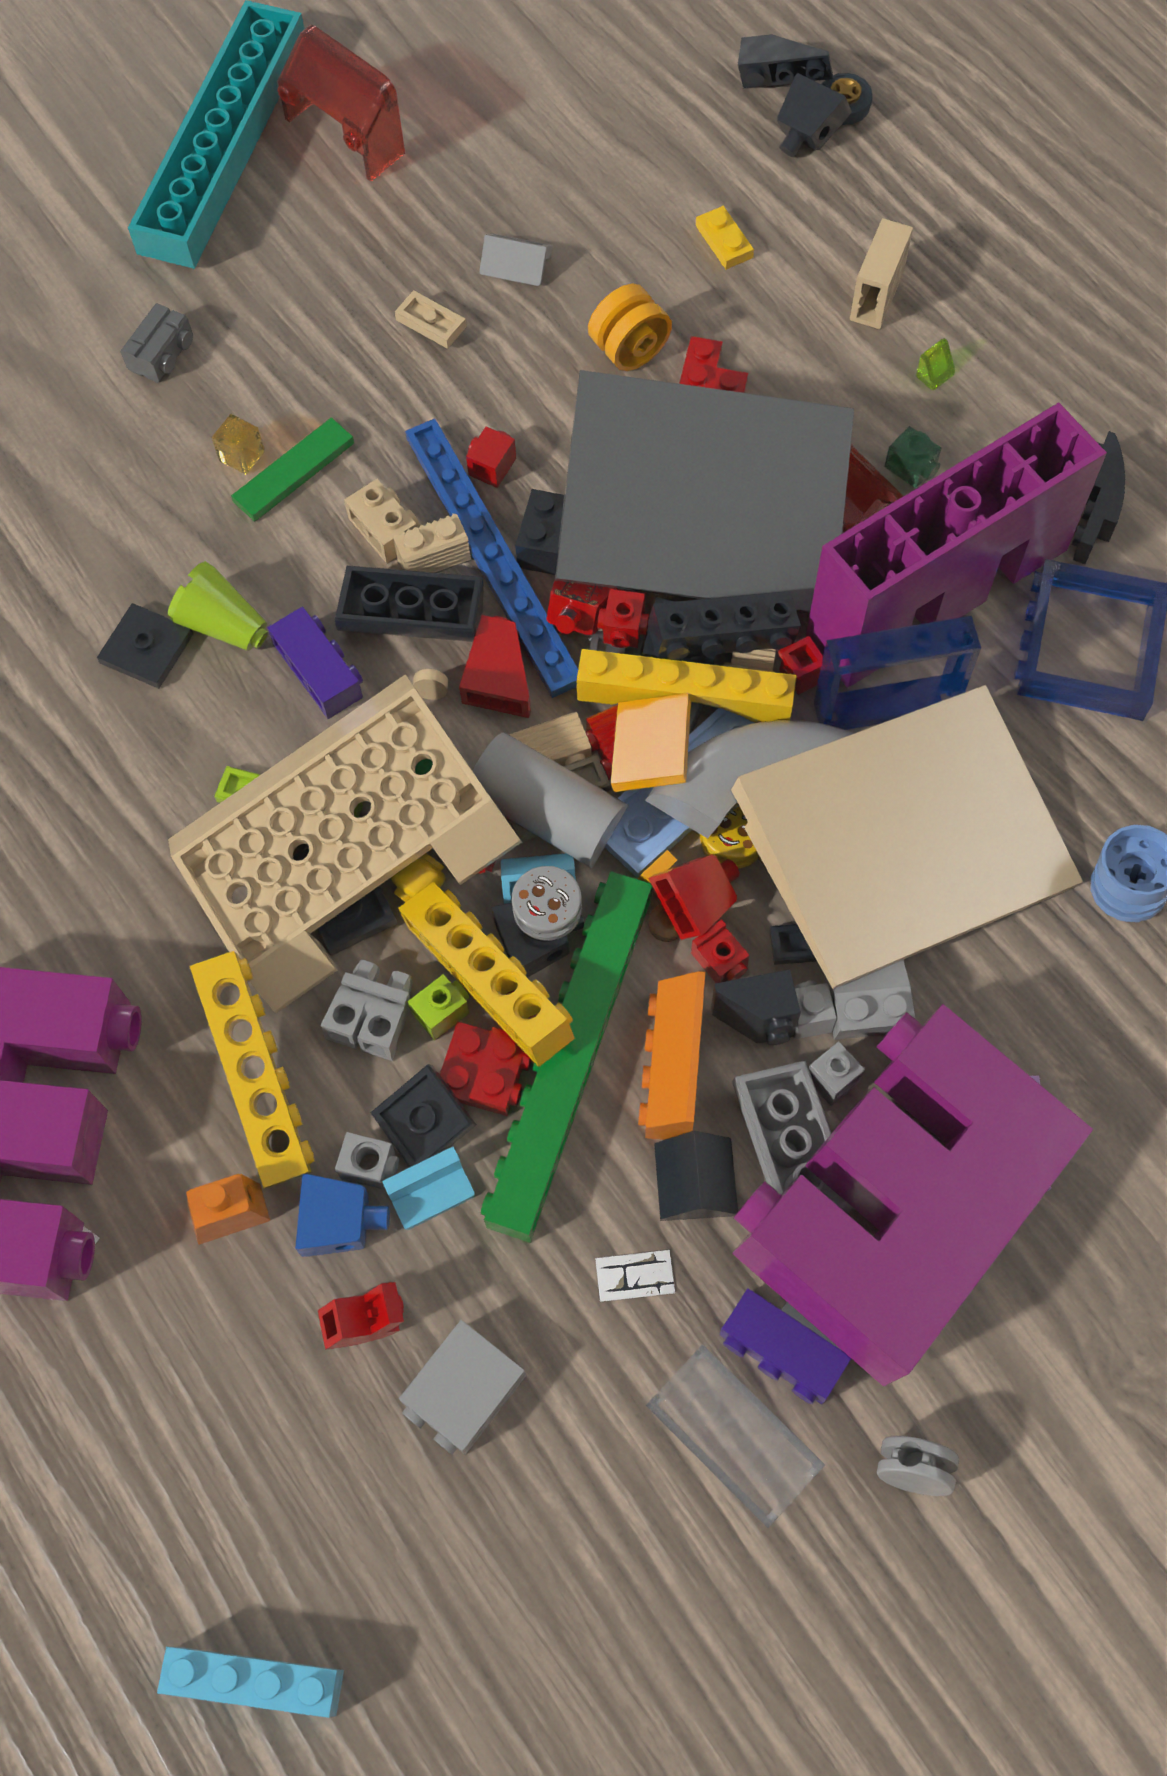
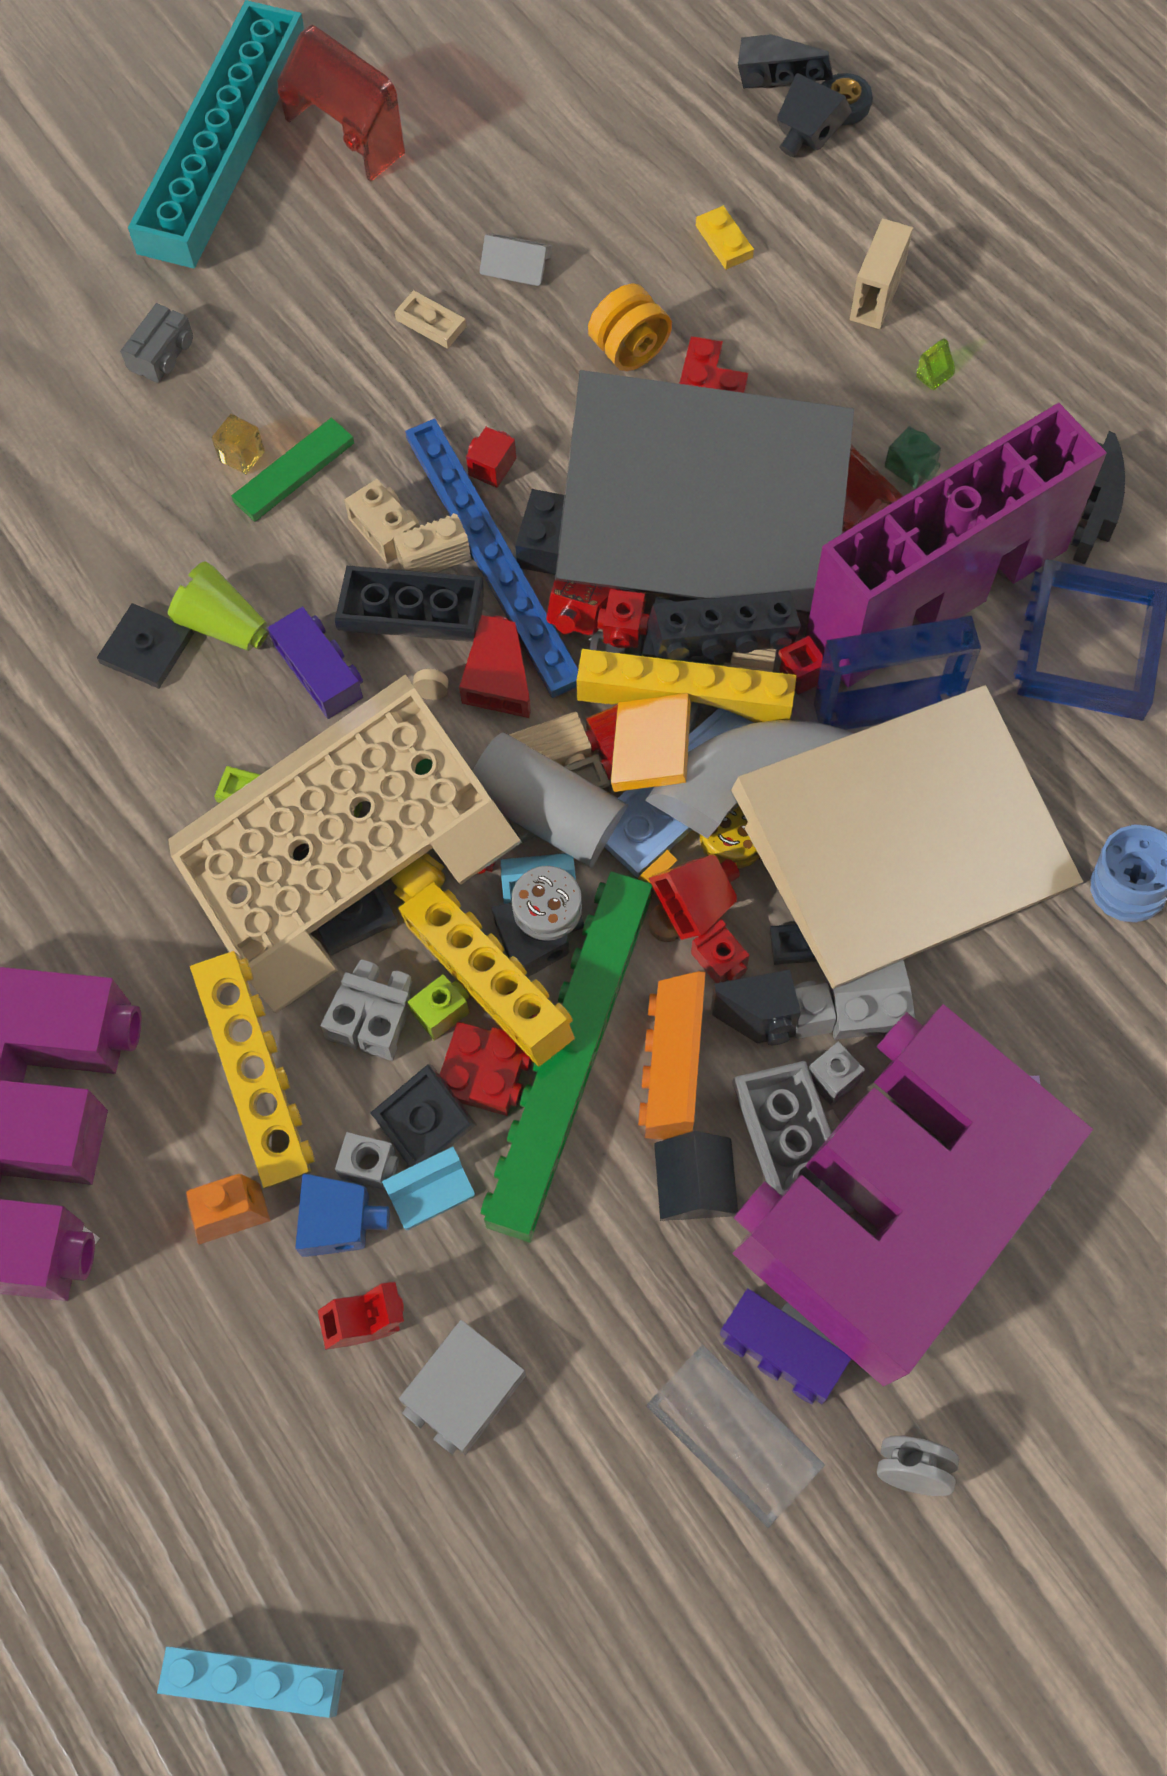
white sticker [595,1250,675,1302] -> none

